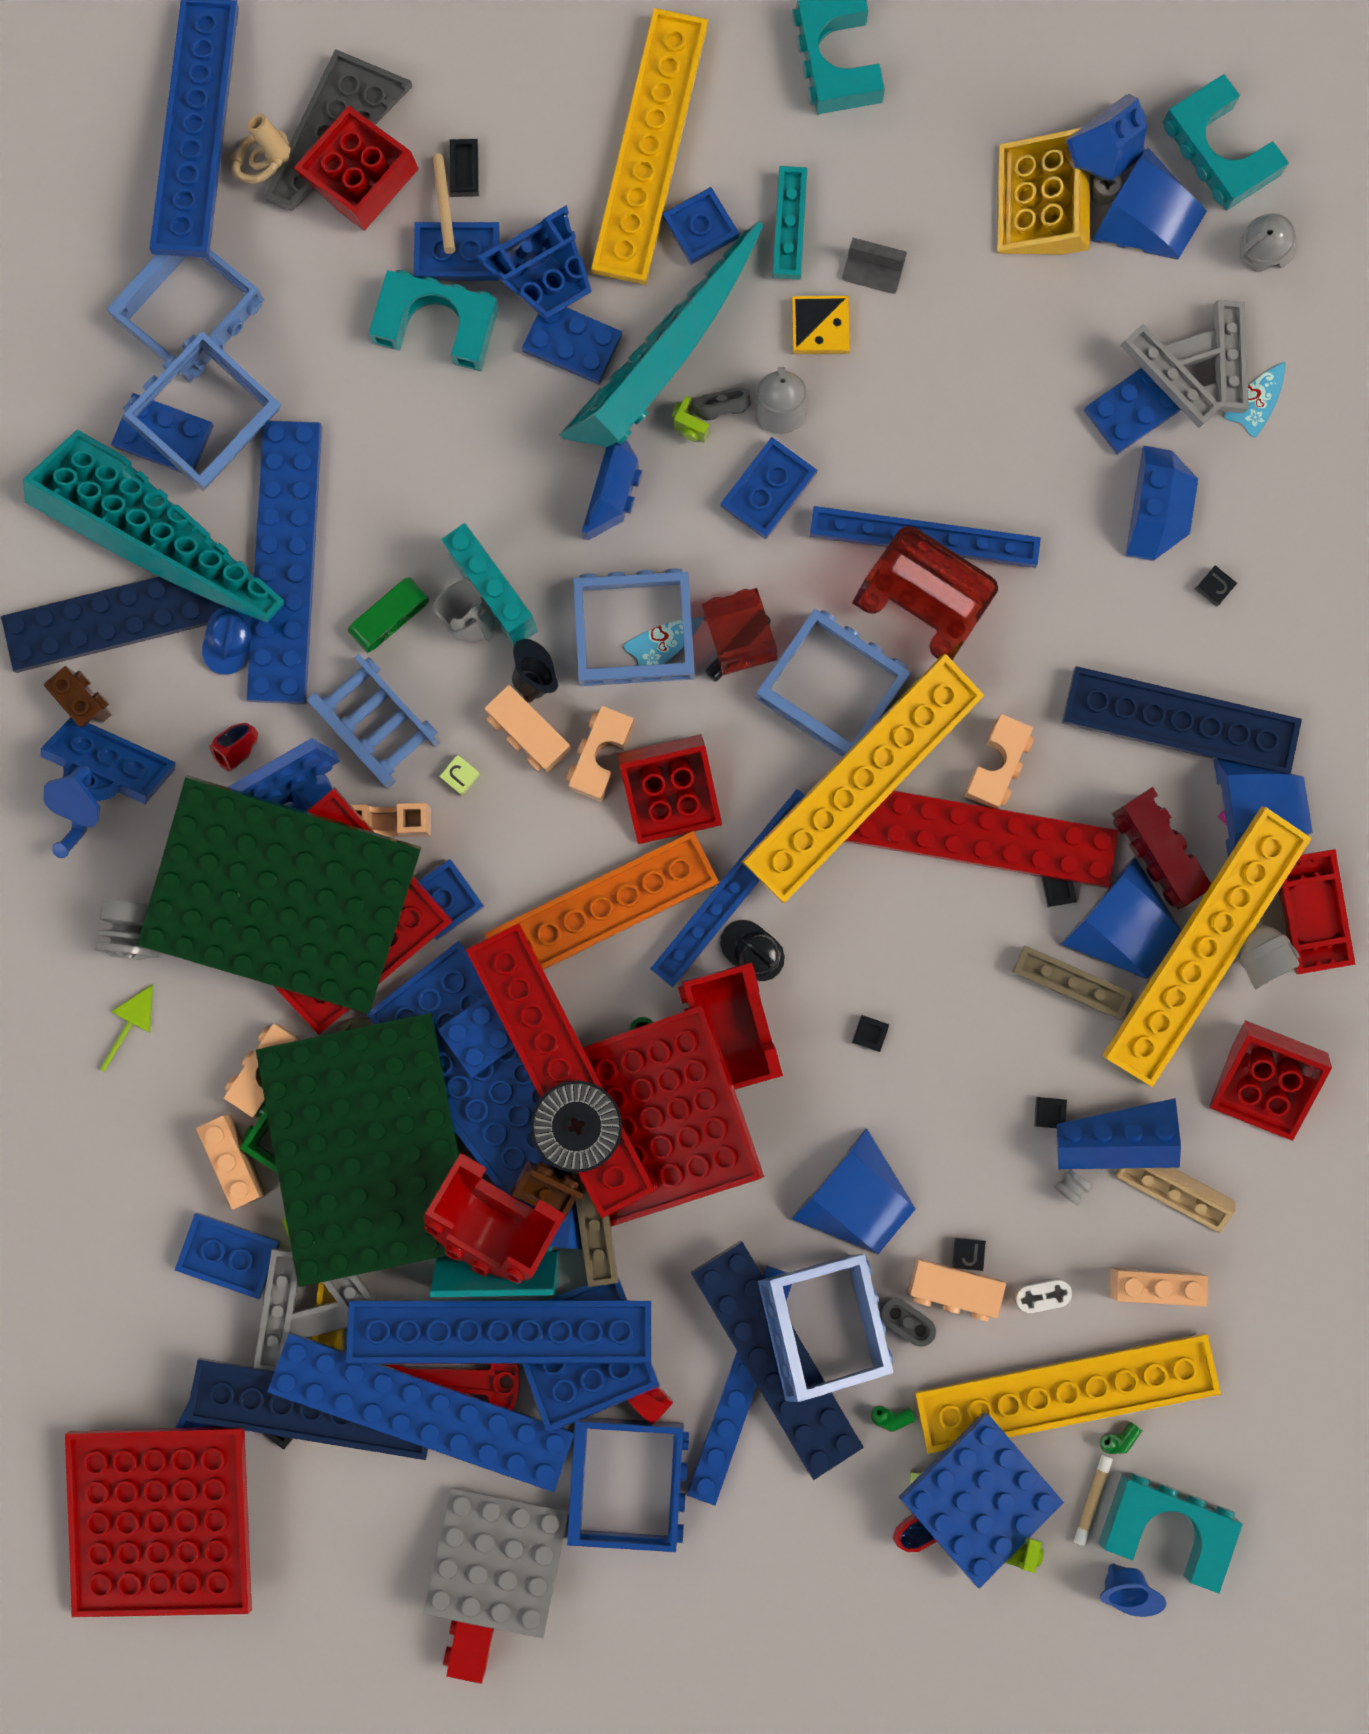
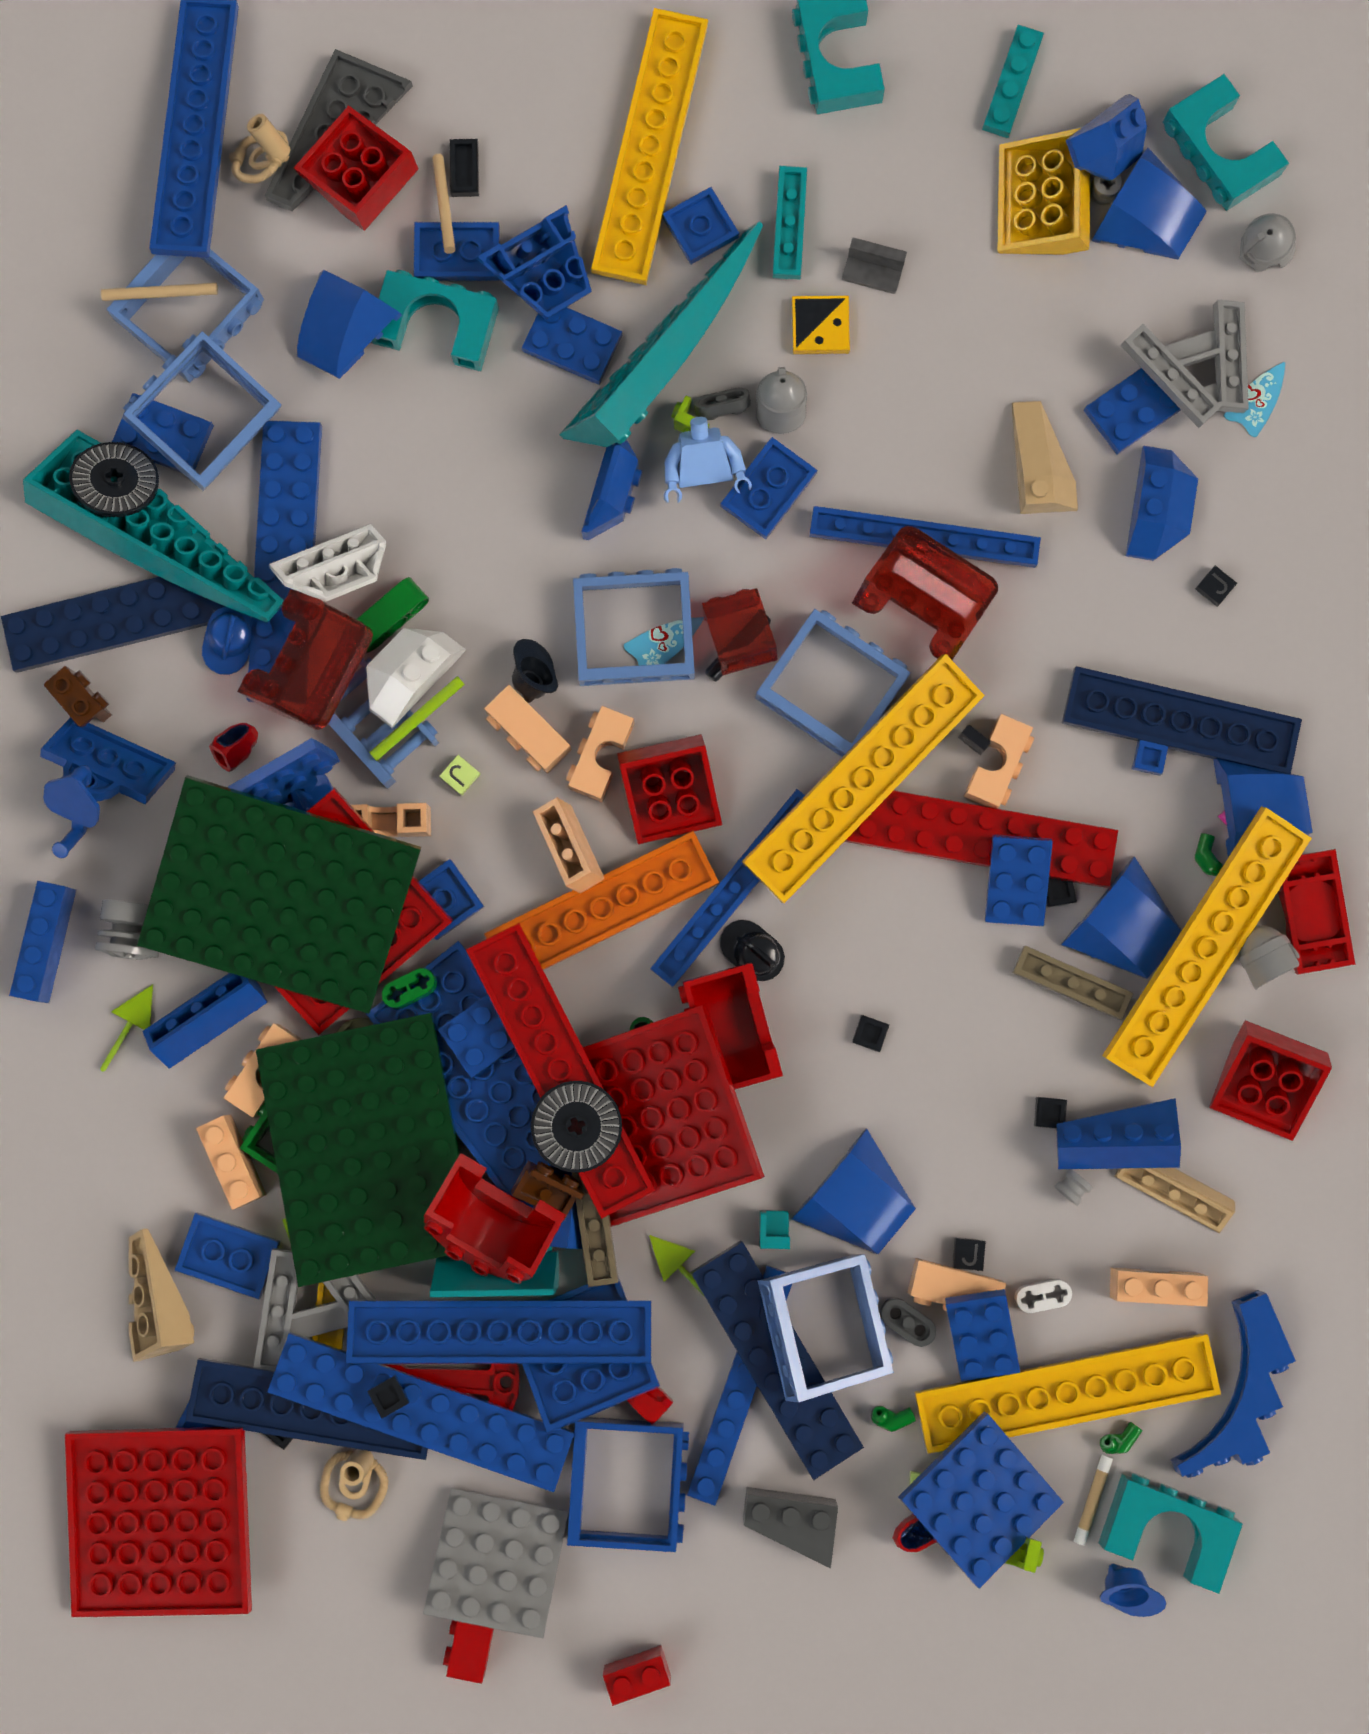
light grey helmet [432,578,495,642] -> none
teal arch [441,523,538,646] -> none
dark red wedge [1112,787,1211,909] -> none
none -> blue brick [9,881,76,1003]
none -> piece [69,442,159,517]
none -> tan bar [101,283,218,301]
none -> tan wedge [129,1229,194,1362]
none -> blue brick [142,973,268,1069]
none -> clear red windscreen [237,589,373,730]
none -> white wedge [269,524,386,602]
none -> blue wedge [297,270,402,379]
none -> tan piece [320,1449,389,1521]
none -> white wedge [366,628,466,728]
none -> black plate [367,1374,410,1418]
none -> lime bar [369,676,465,761]
none -> green beam [382,968,437,1009]
none -> light nougat brick [533,797,605,893]
none -> red brick [603,1645,671,1706]
none -> lime piece [649,1235,704,1296]
none -> light blue torso [663,417,752,503]
none -> dark grey wedge [743,1487,838,1569]
none -> teal panel [759,1210,790,1249]
none -> blue plate [945,1289,1020,1381]
none -> black tile [958,725,990,755]
none -> teal plate [982,24,1044,138]
none -> blue plate [984,834,1053,926]
none -> tan wedge [1012,401,1078,514]
none -> blue plate [1132,740,1168,776]
none -> blue arch [1171,1290,1296,1478]
none -> green arm [1195,833,1223,876]

